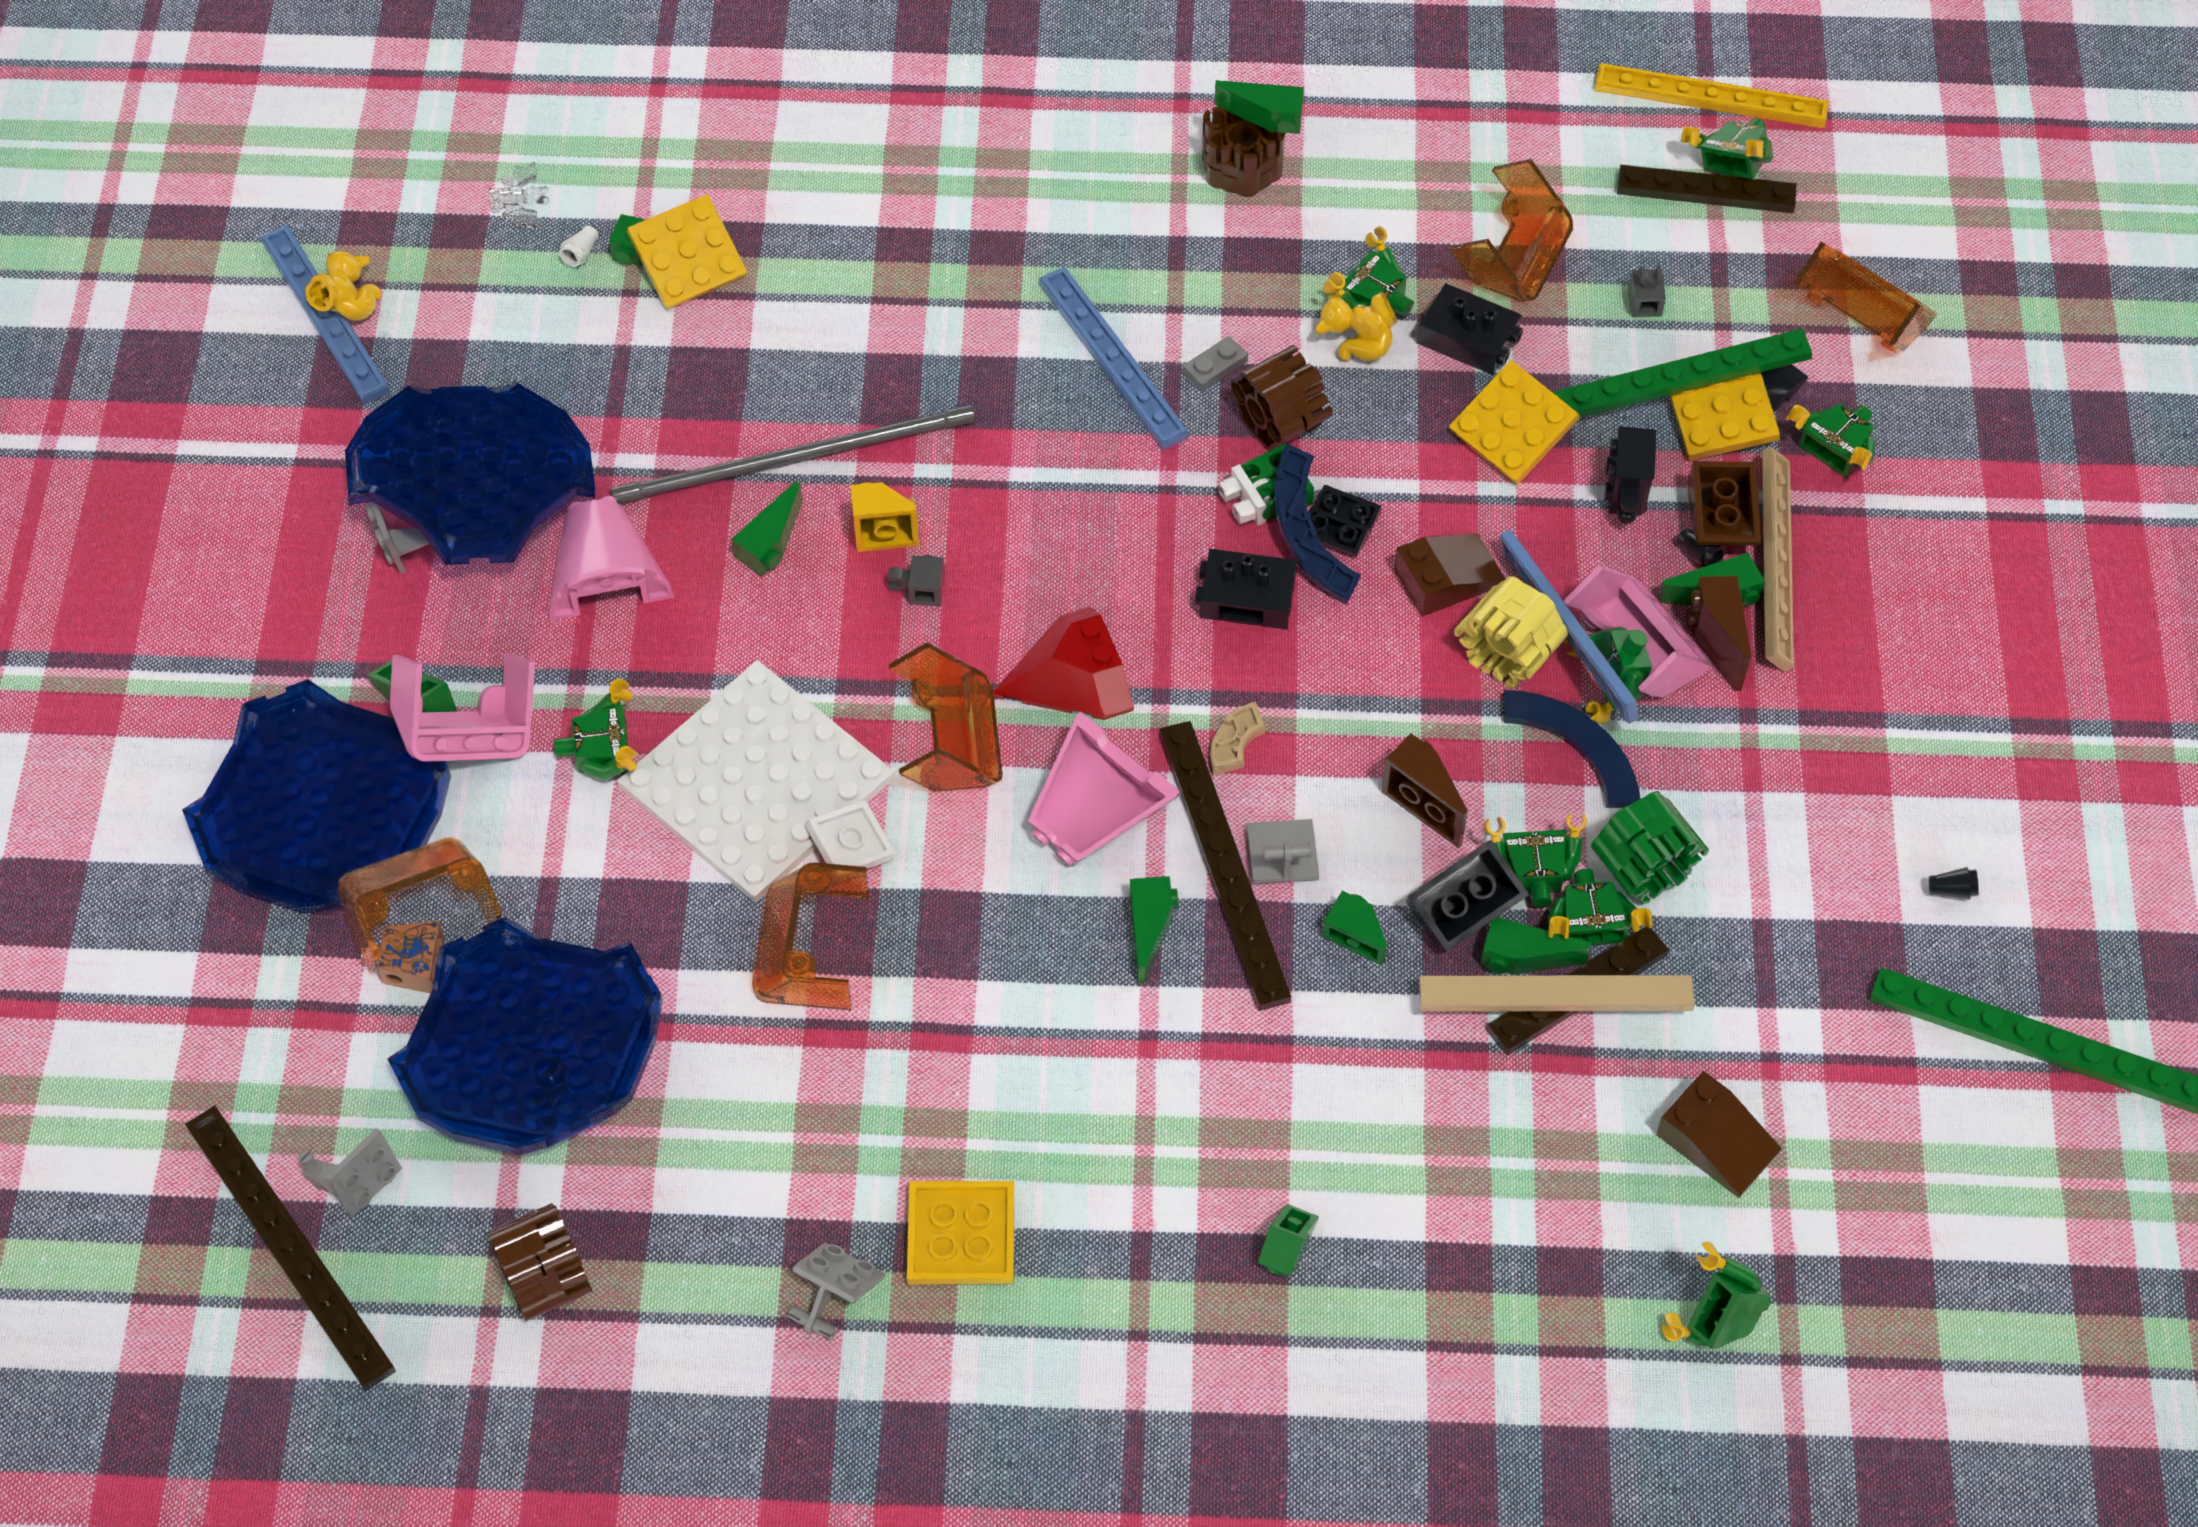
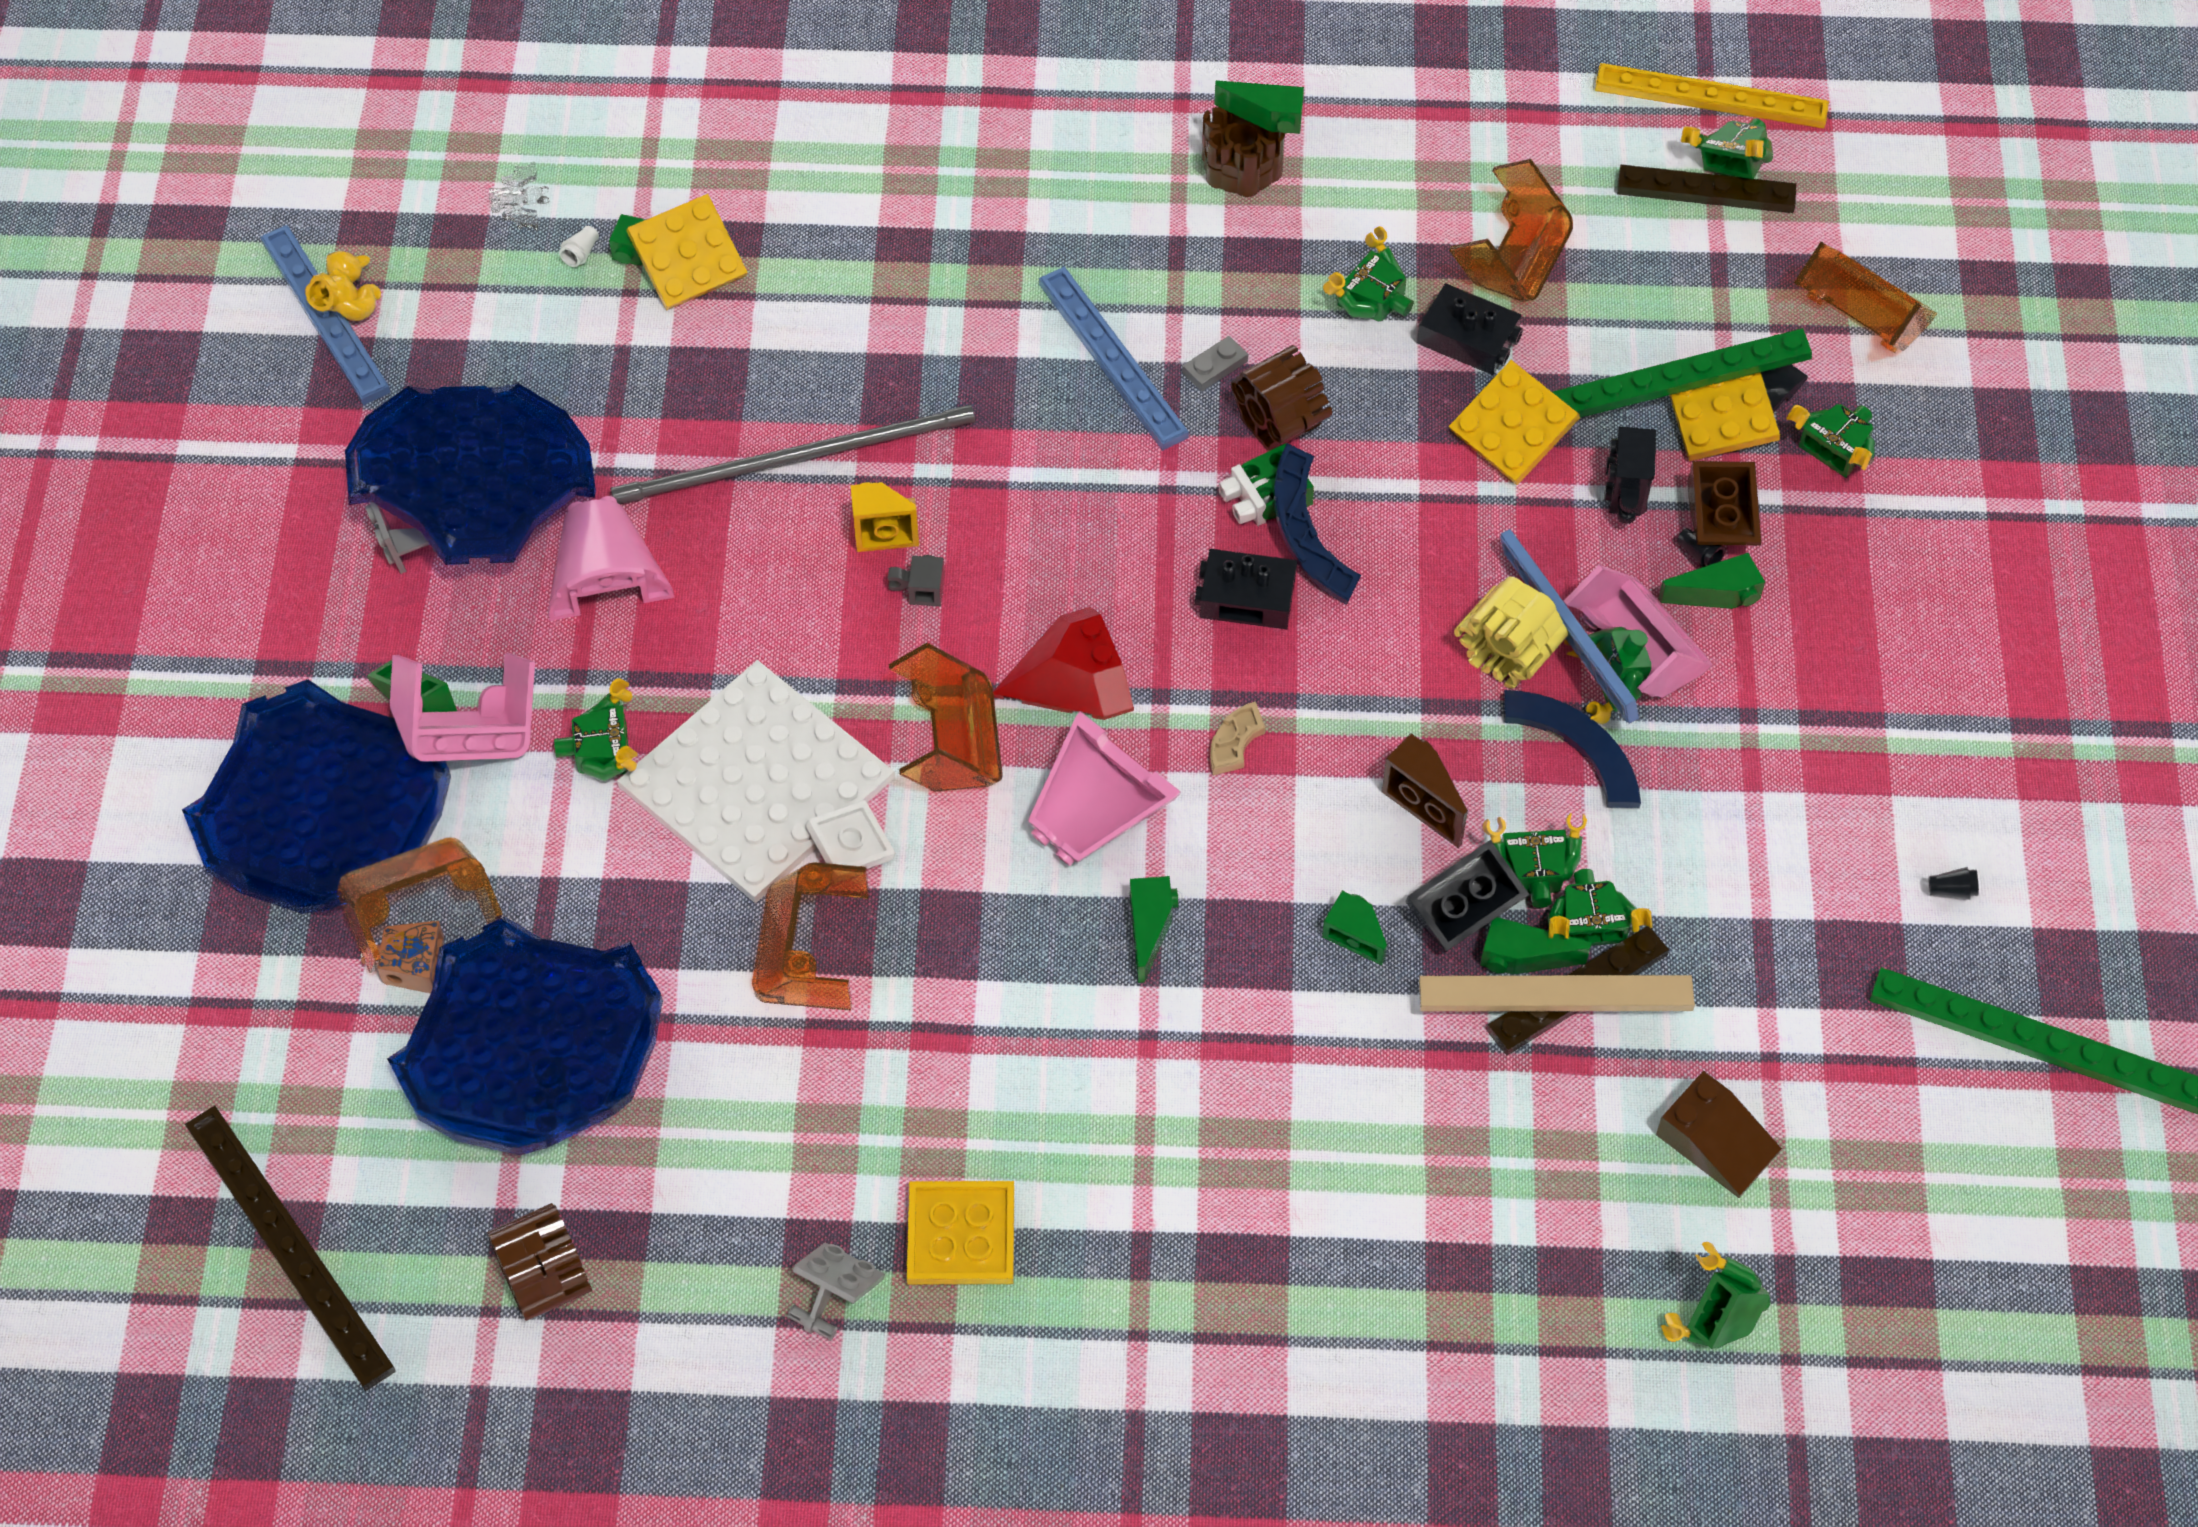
light grey plate [298,1128,402,1218] -> none
green slope [731,481,803,577] -> none
dark brown plate [1159,721,1291,1011] -> none
light grey plate [1247,819,1319,884] -> none
green slope [1258,1204,1319,1276] -> none
black slope [1309,484,1382,557] -> none
yellow animal [1316,292,1397,362] -> none
reddish brown slope [1394,534,1506,617] -> none
green piece [1591,791,1709,905] -> none
dark grey brick [1628,265,1666,317] -> none
reddish brown slope [1686,575,1751,691] -> none
tan tile [1762,447,1794,672] -> none

